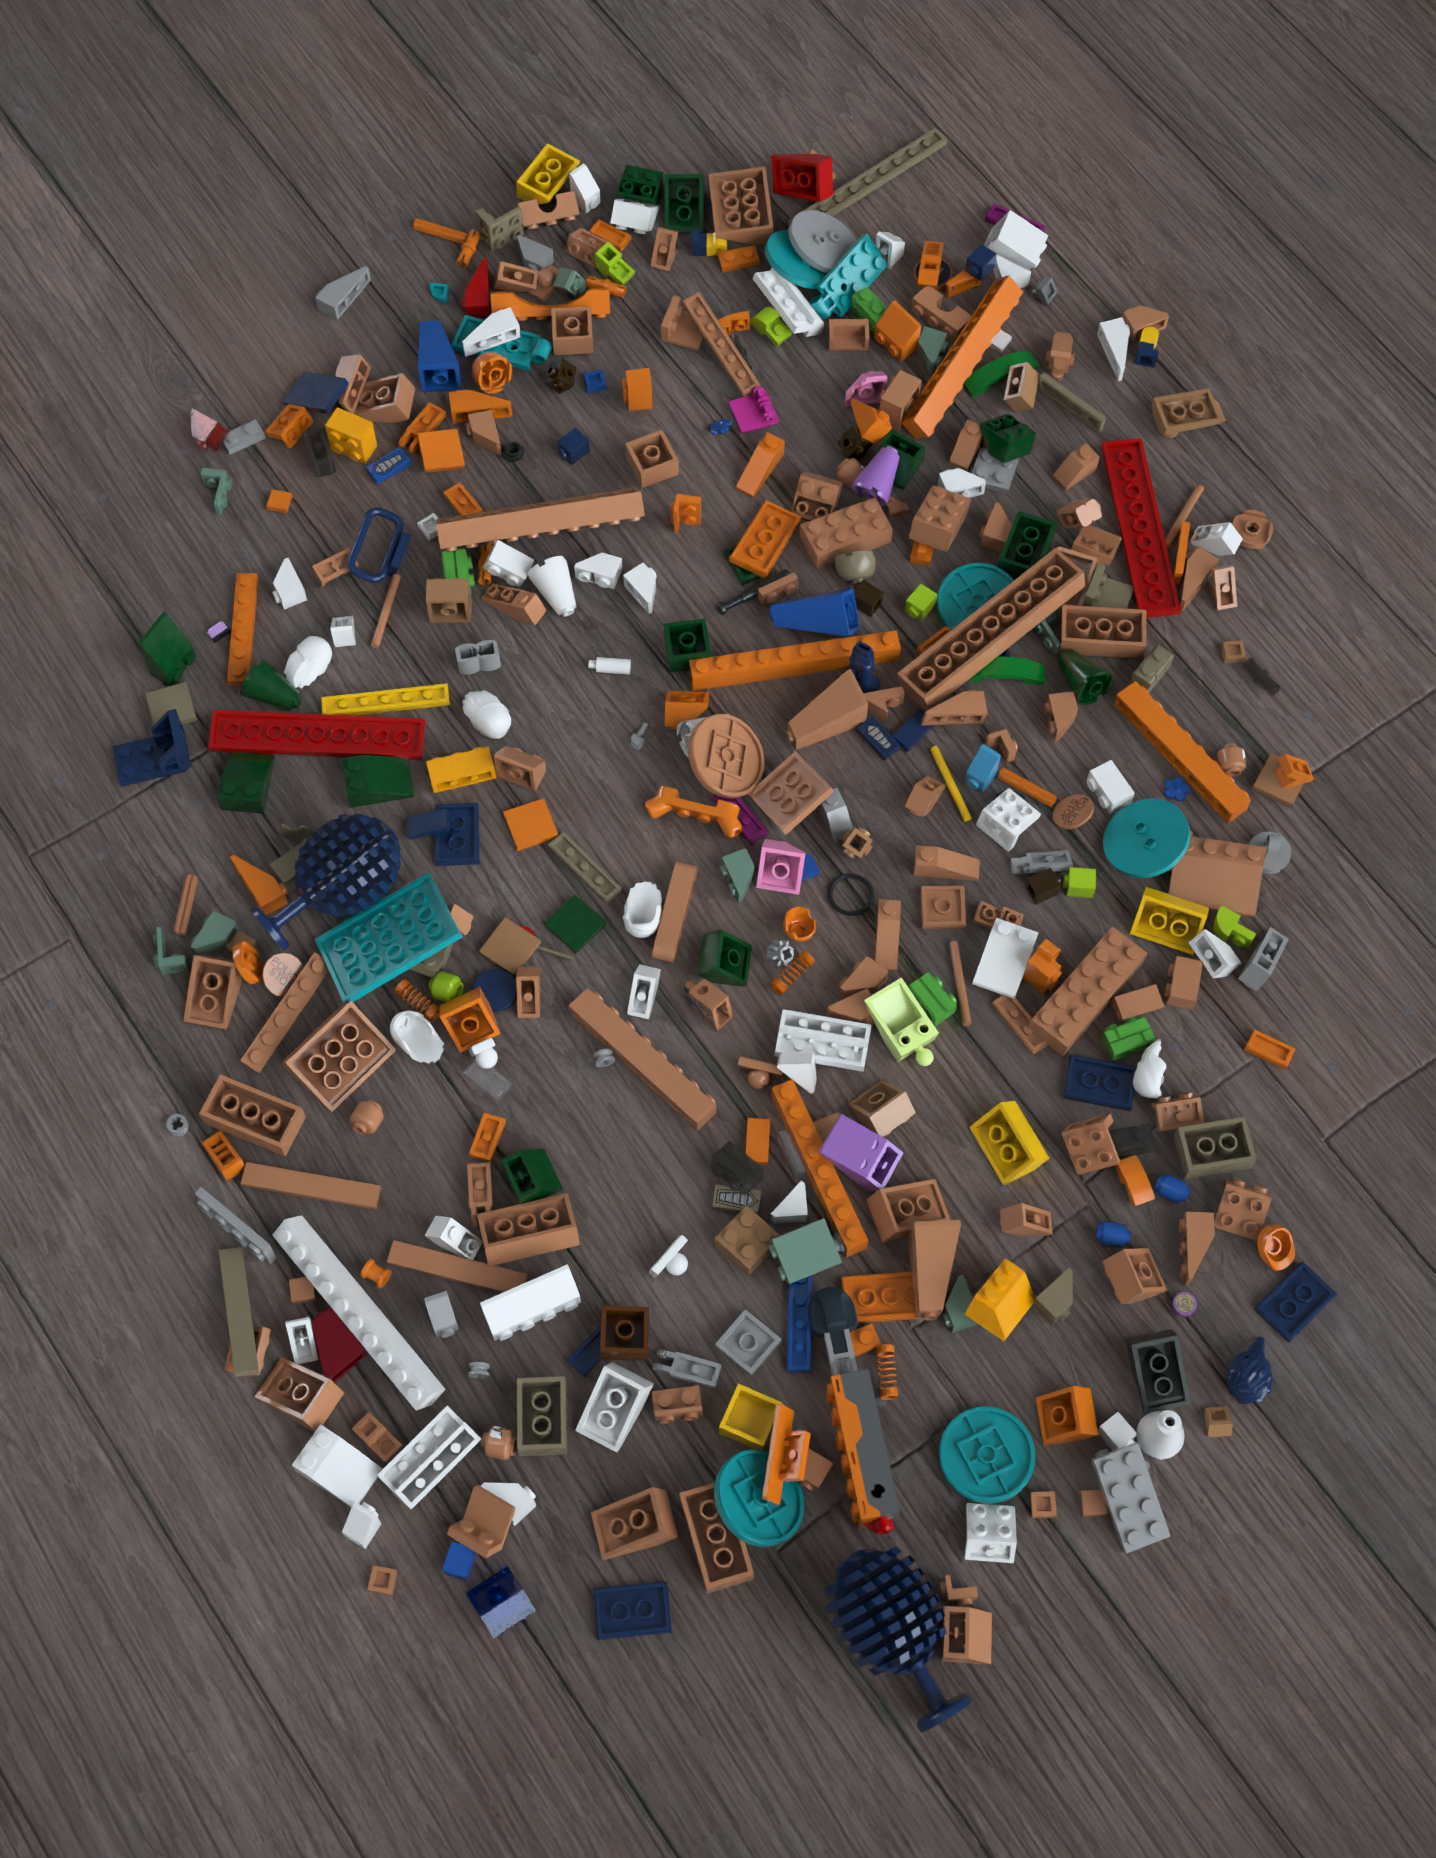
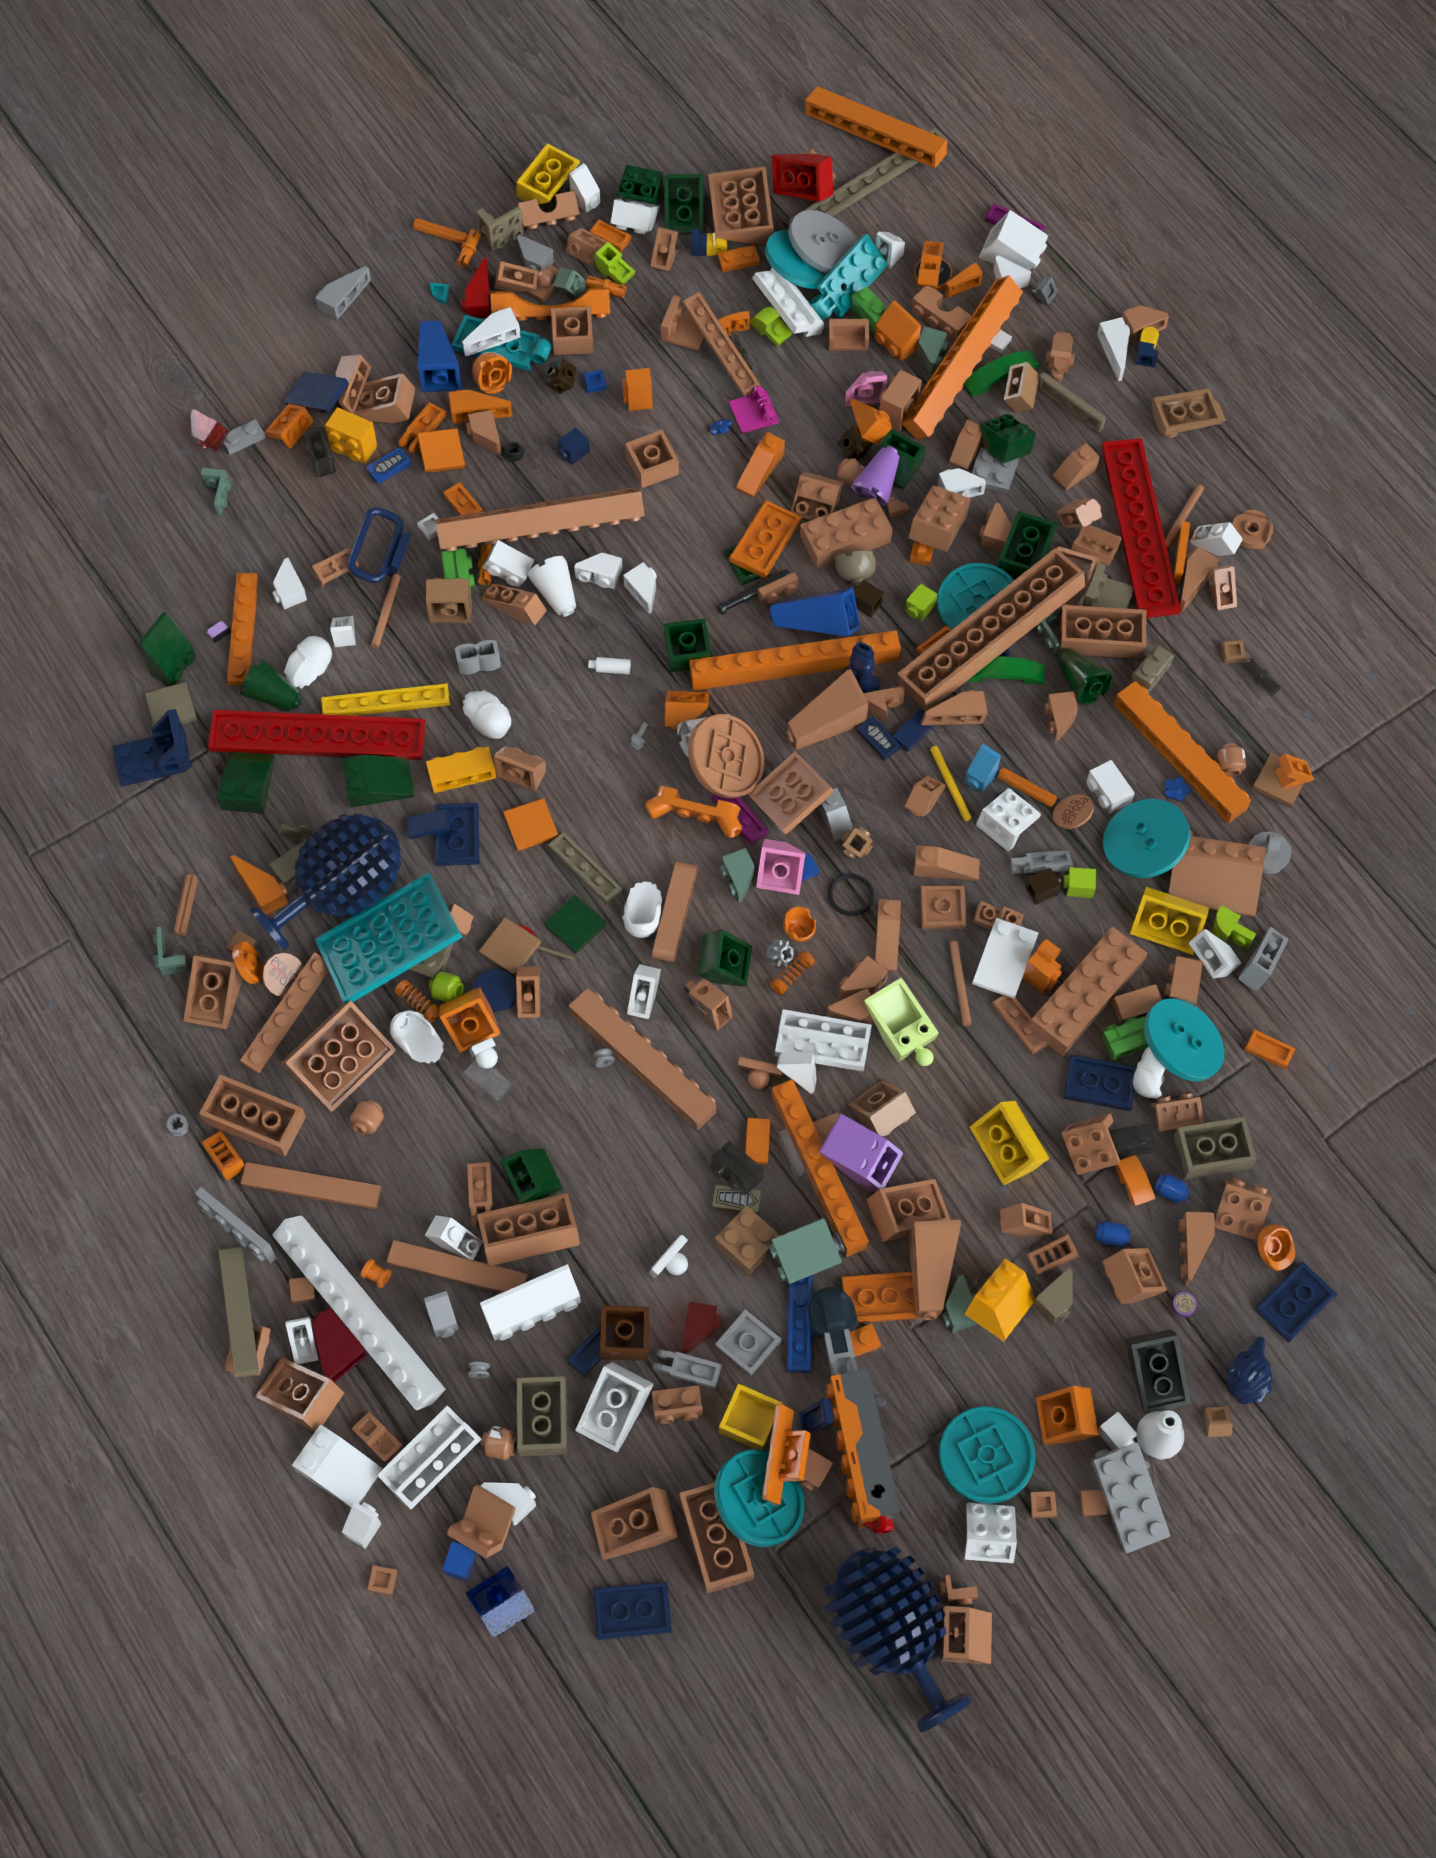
sand green slope [190,911,239,955] -> none
orange tile [267,489,293,513] -> none
orange plate [469,1113,506,1163] -> none
orange bracket [670,494,702,532] -> none
white slope [771,1180,807,1224] -> none
orange piece [876,1344,898,1400] -> none
bright green brick [908,972,957,1027] -> none
dark blue brick [965,244,997,281] -> none
nougat bracket [985,729,1018,762] -> none
none -> clear red slope [682,1302,721,1354]
none -> dark blue tile [799,1398,834,1435]
none -> orange brick [805,86,947,168]
none -> nougat slope [1026,1234,1080,1276]
none -> teal plate [1144,998,1224,1081]

